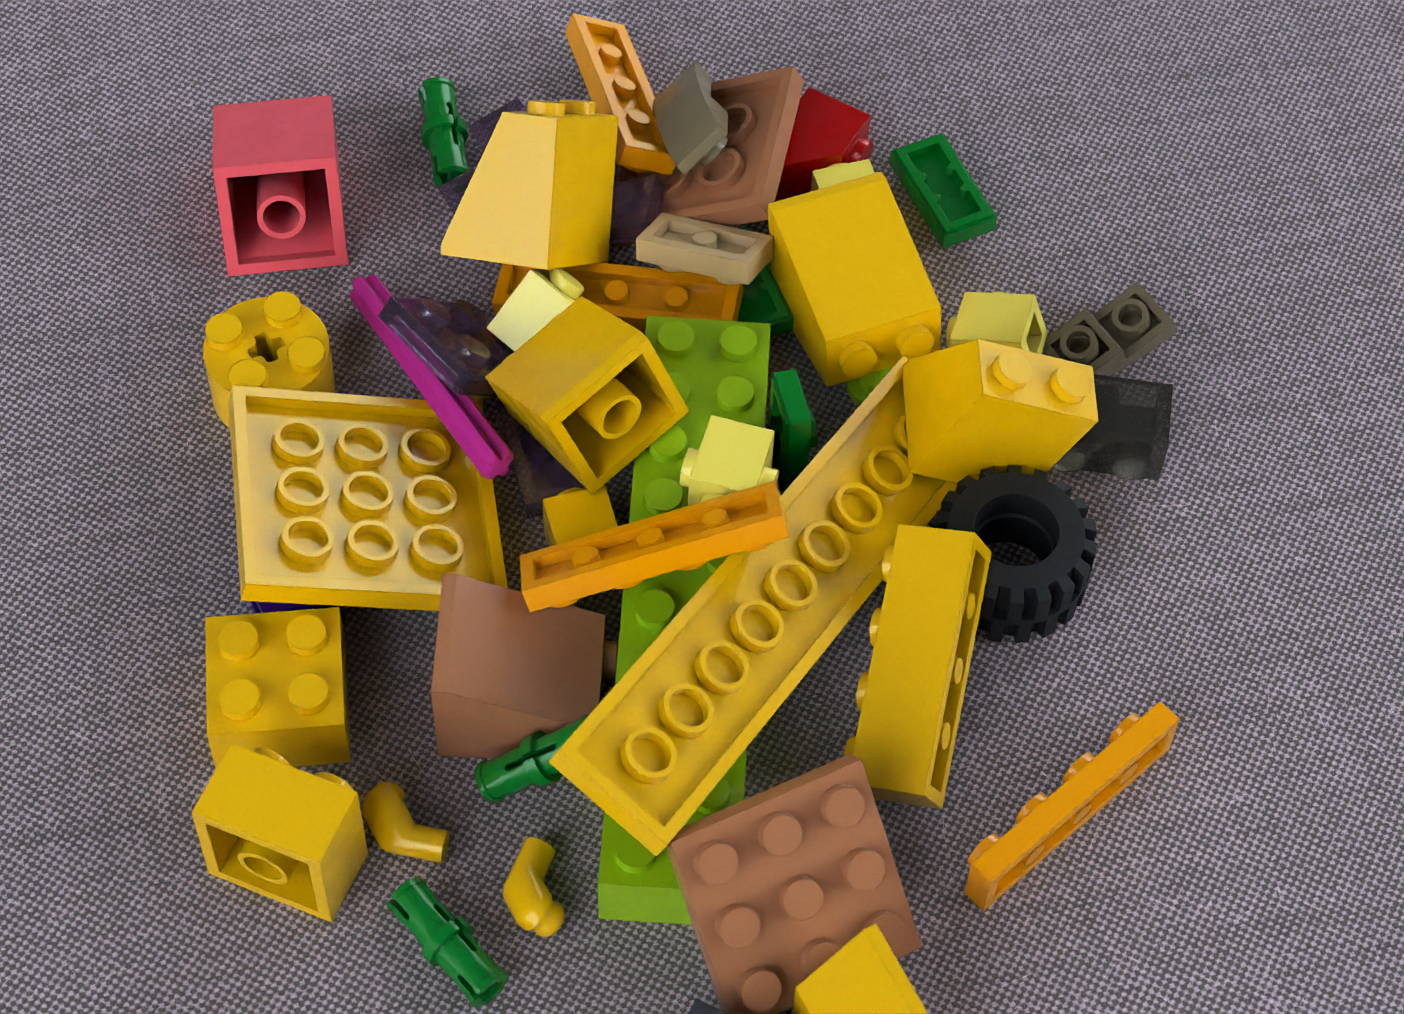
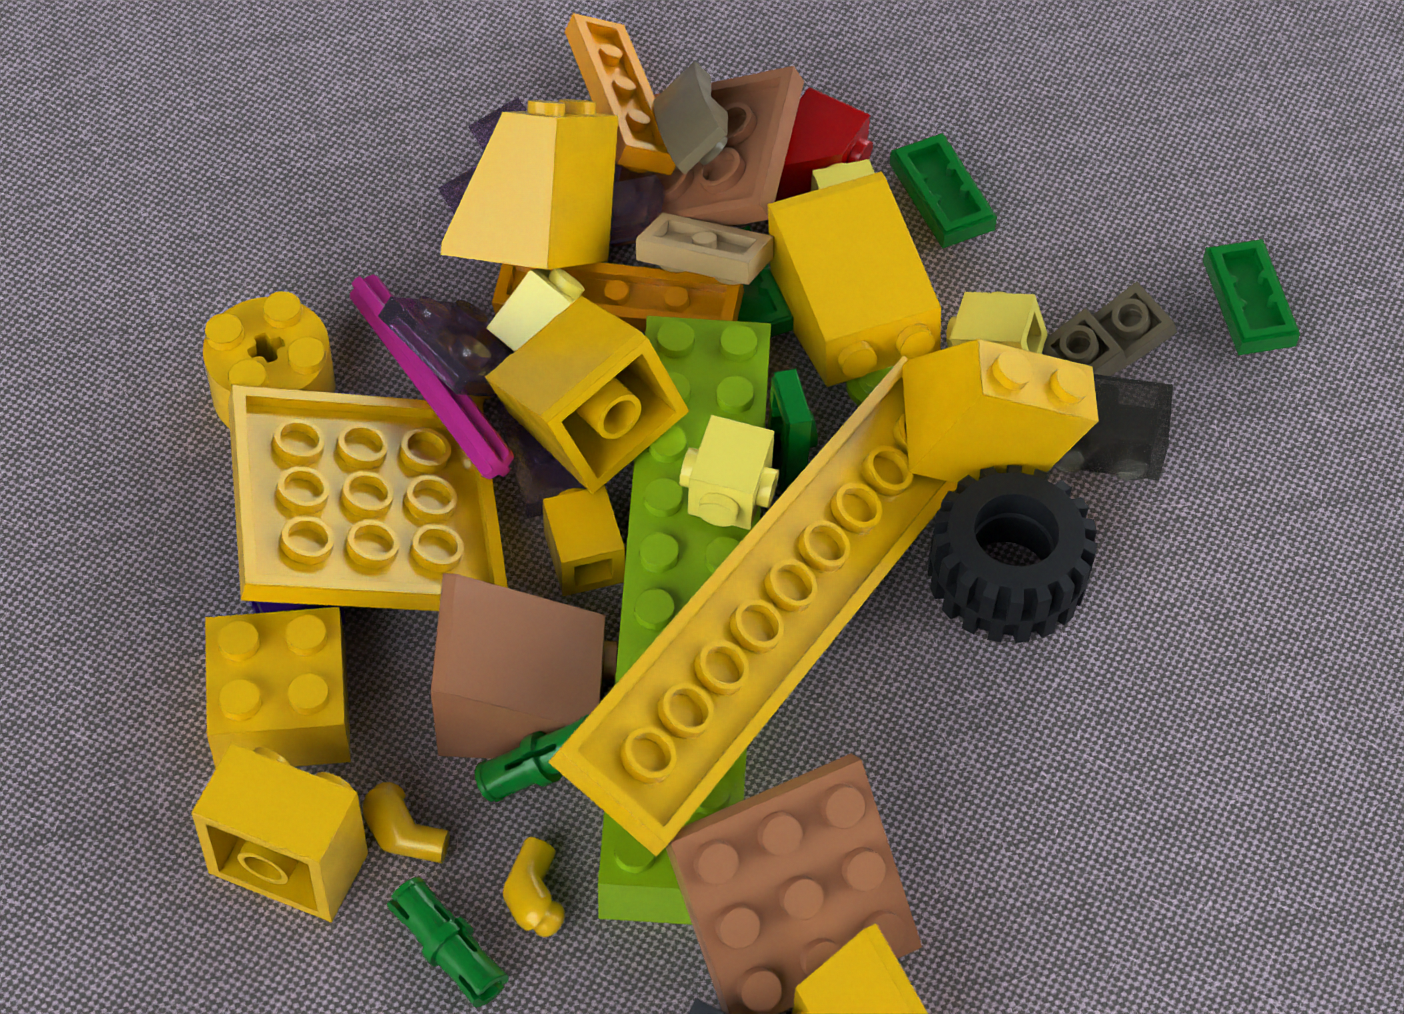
coral slope [212,95,349,276] -> none
green pin [418,77,471,191] -> none
light orange plate [520,481,789,613] -> none
yellow brick [844,524,992,809] -> none
light orange plate [964,701,1180,911] -> none
none -> green plate [1202,239,1300,356]

